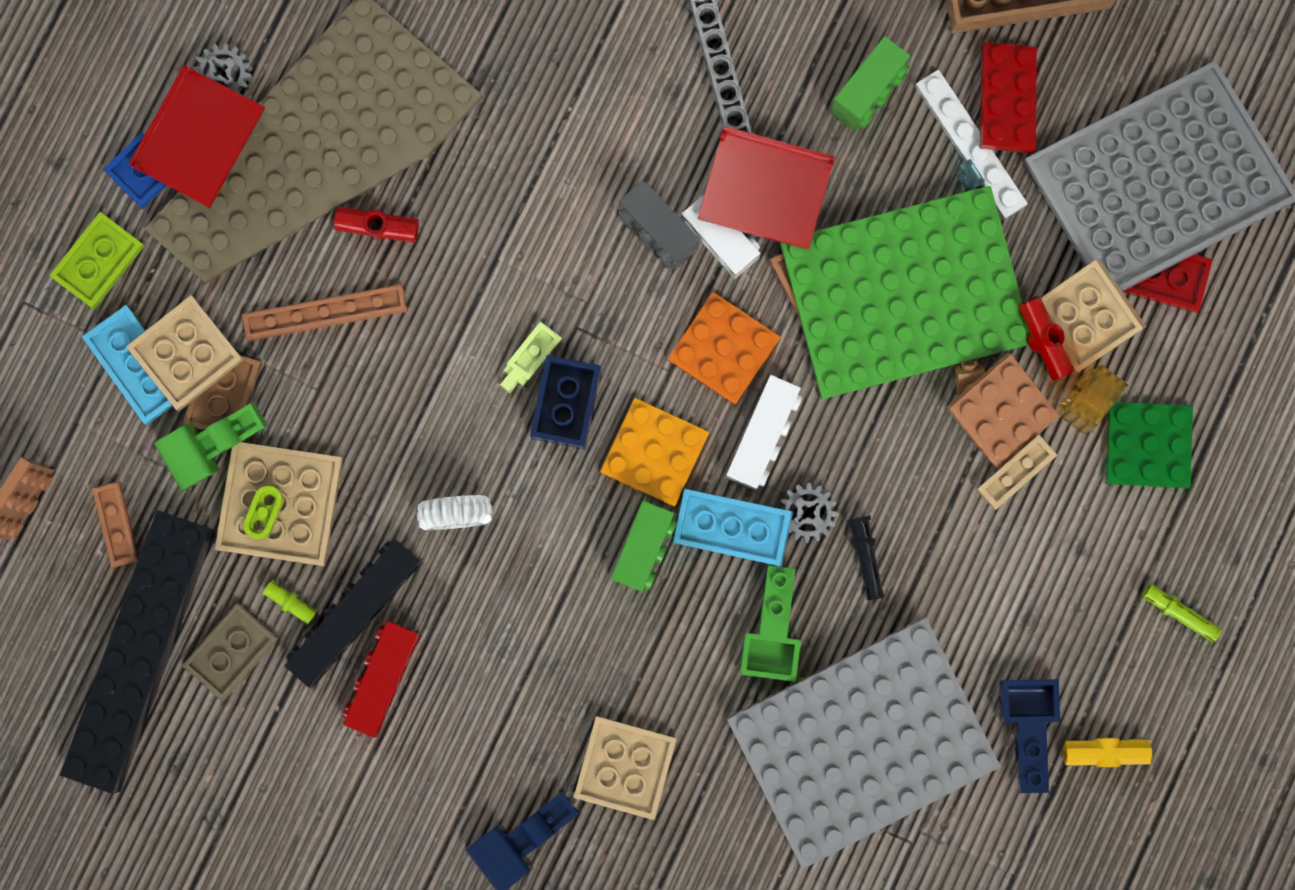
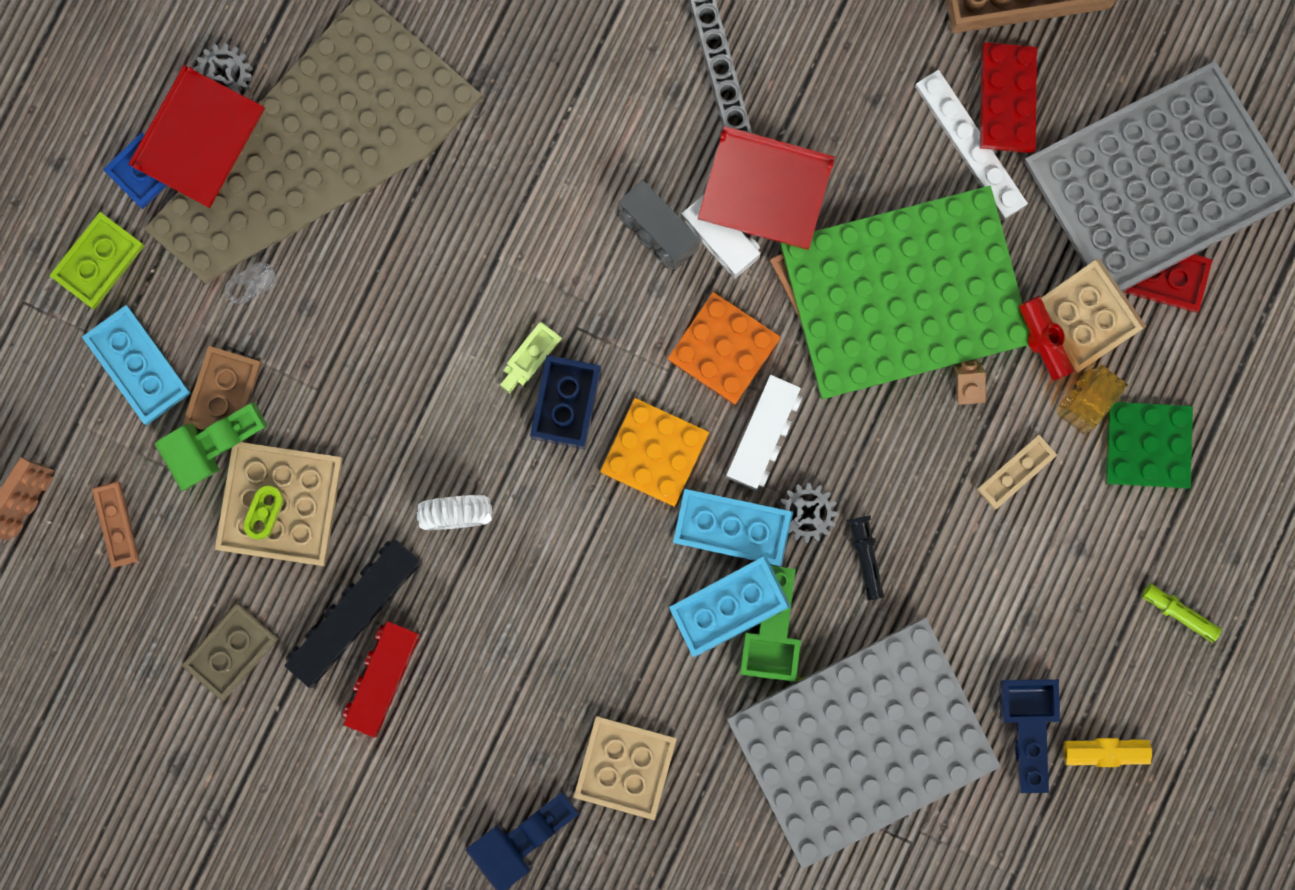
black brick [59,510,216,794] -> none
tan plate [126,295,244,411] -> none
nougat tile [242,284,408,342] -> none
lime pin [262,580,318,625] -> none
red piece [334,207,419,243] -> none
bright green brick [611,501,677,593] -> none
bright green brick [830,36,911,133] -> none
nougat plate [946,353,1059,470] -> none
clear light blue plate [957,159,985,191] -> none
none -> clear piece [225,262,276,305]
none -> medium azure plate [669,557,791,657]

